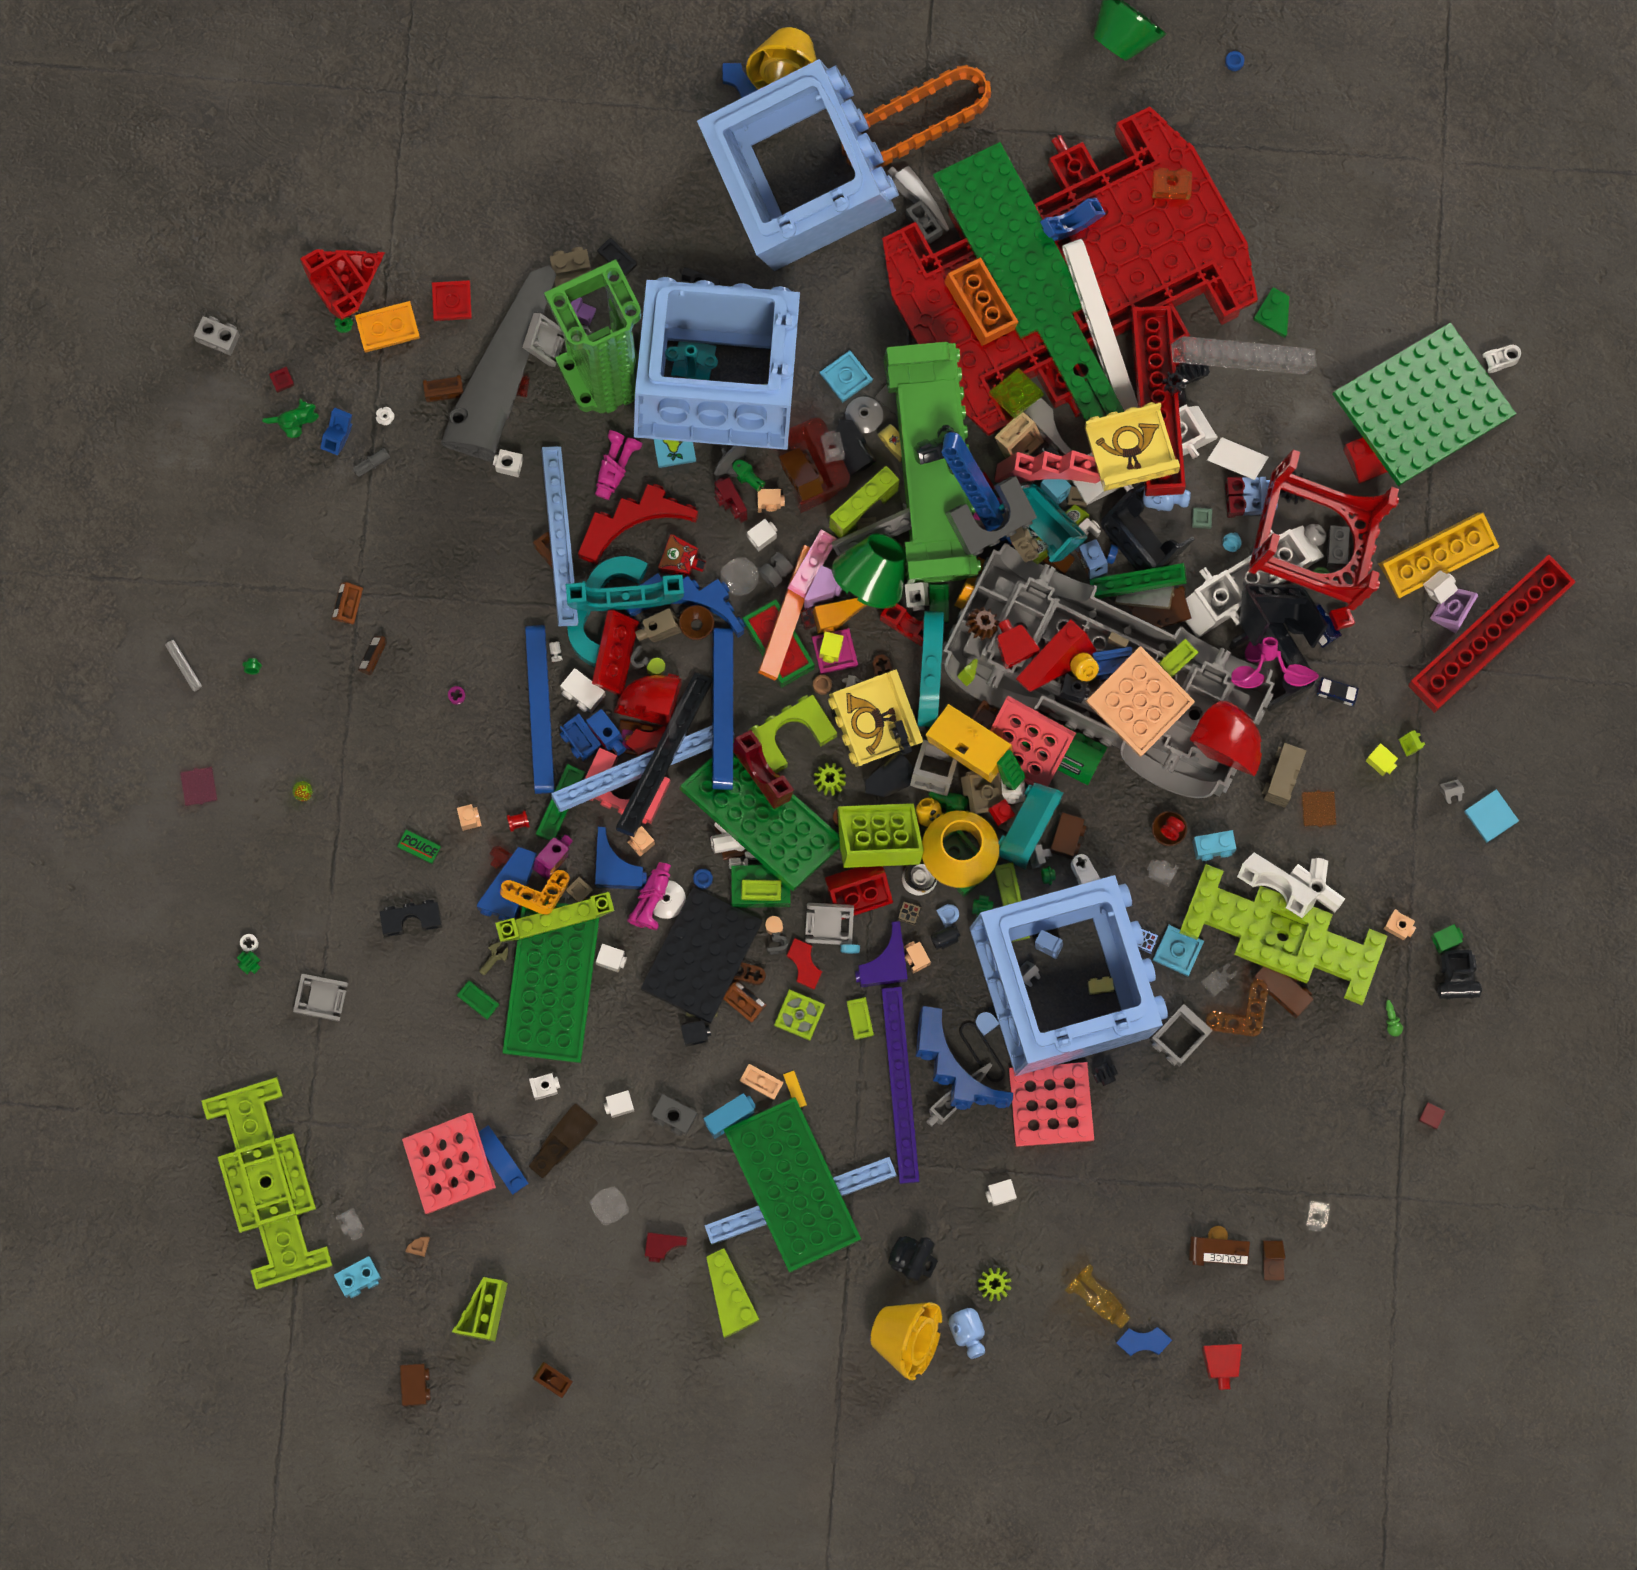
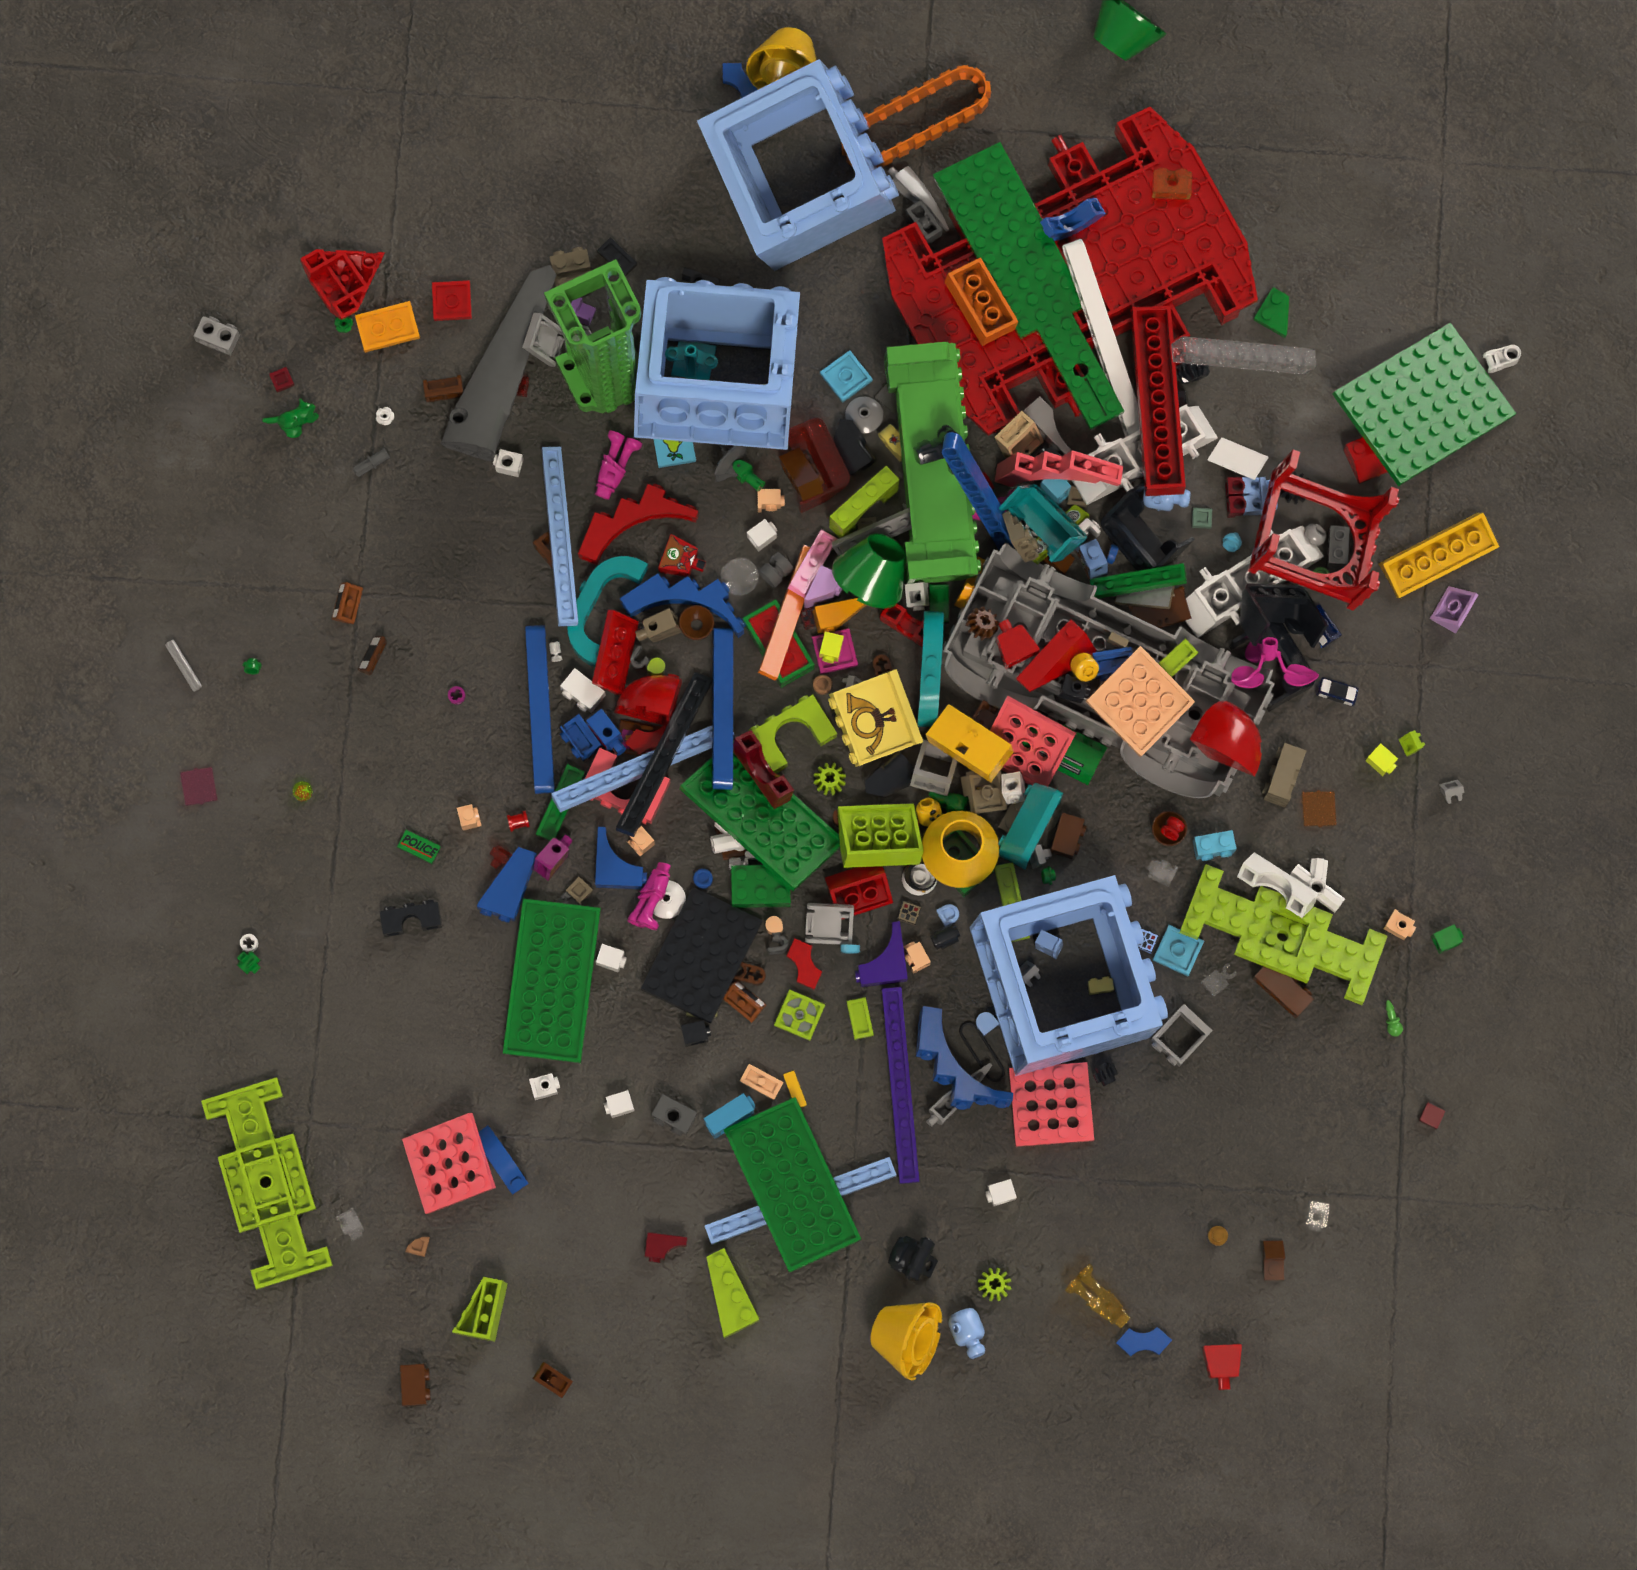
light grey container [293,974,348,1022] -> none
blue brick [320,408,352,456] -> none
medium azure brick [334,1256,382,1298] -> none
green tile [457,981,499,1020] -> none
olive bar [479,942,509,975] -> none
lime slope [495,892,614,942] -> none
light orange beam [500,870,570,914] -> none
dark brown piece [529,1104,598,1178] -> none
teal arch [566,575,684,611] -> none
clear piece [590,1186,629,1226] -> none
dark red plate [714,477,747,523] -> none
lime tile [742,880,781,901] -> none
clear brick [821,431,845,463] -> none
black plate [889,720,912,755] -> none
dark grey arch [945,476,1037,556] -> none
lime slope [957,658,978,686] -> none
green gear [972,895,993,917] -> none
red plate [988,799,1015,826] -> none
clear neon green plate [989,368,1044,419] -> none
green slope [997,750,1025,790] -> none
white piece [1071,854,1100,885] -> none
light yellow panel [1085,402,1180,491] -> none
black gear [1162,371,1187,396] -> none
reddish brown door [1189,1236,1250,1266] -> none
clear orange beam [1205,979,1268,1036] -> none
blue tile [1225,51,1244,71] -> none
red plate [1329,606,1355,630] -> none
red brick [1408,555,1576,713] -> none
white brick [1423,570,1458,604] -> none
black piece [1437,950,1482,1000] -> none
medium azure tile [1464,789,1519,843] -> none

